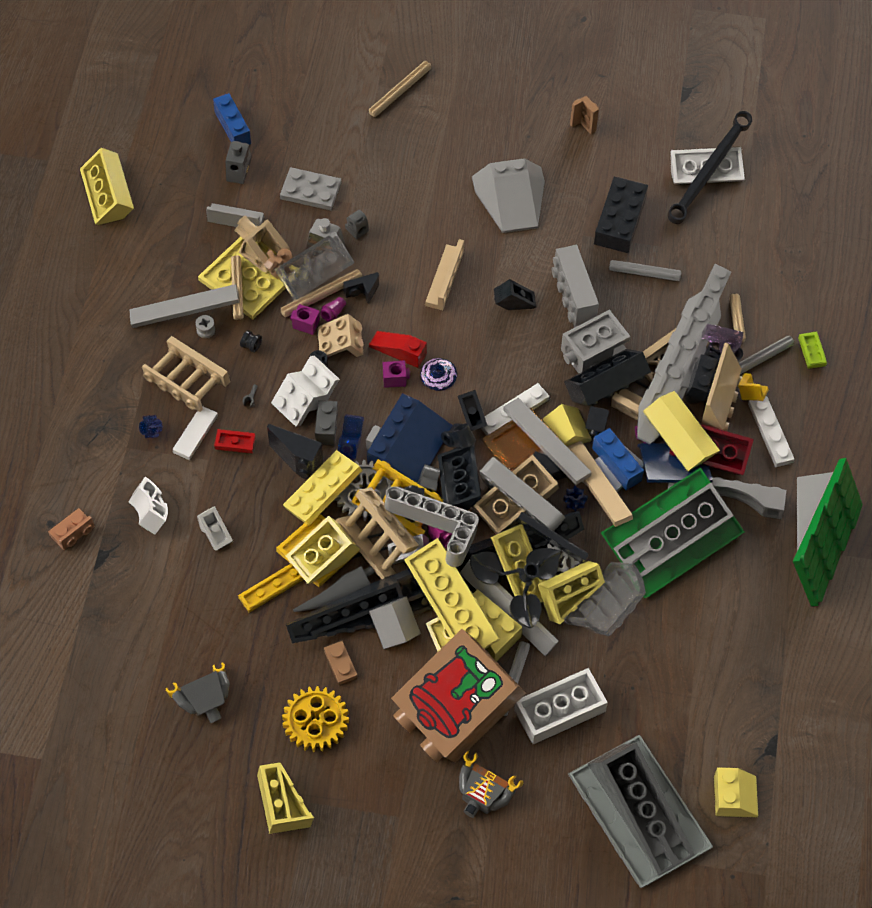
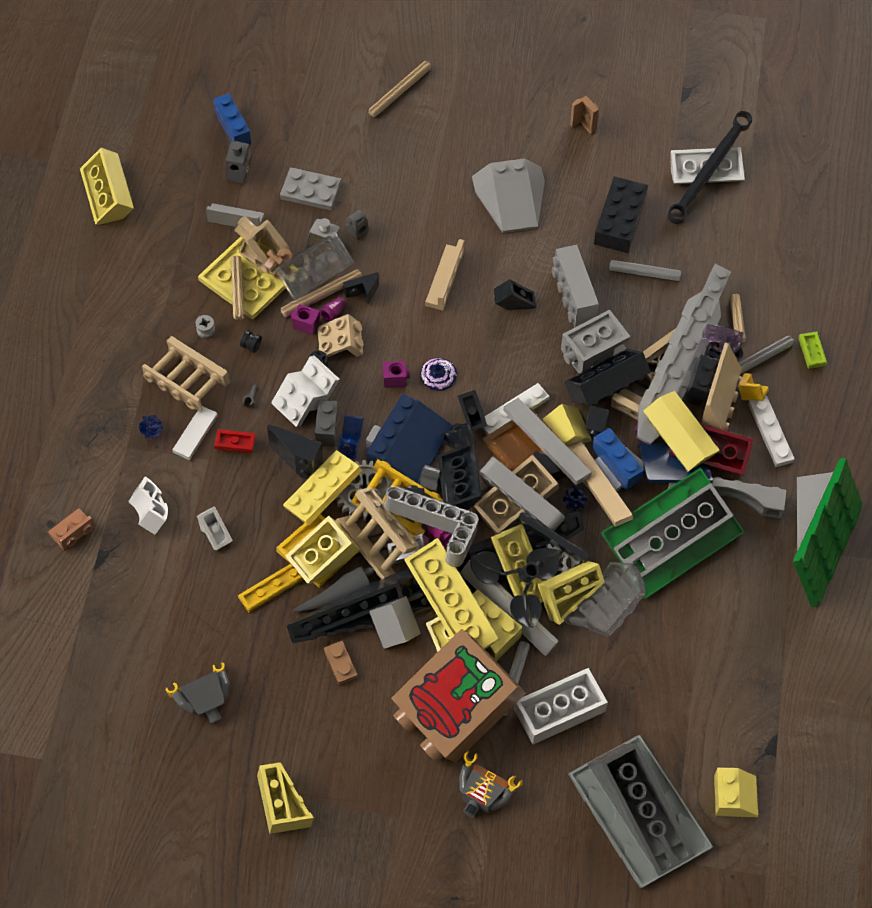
light grey tile [129,284,239,328] -> none
yellow gear [282,686,349,752] -> none
red slope [369,331,427,368] -> none

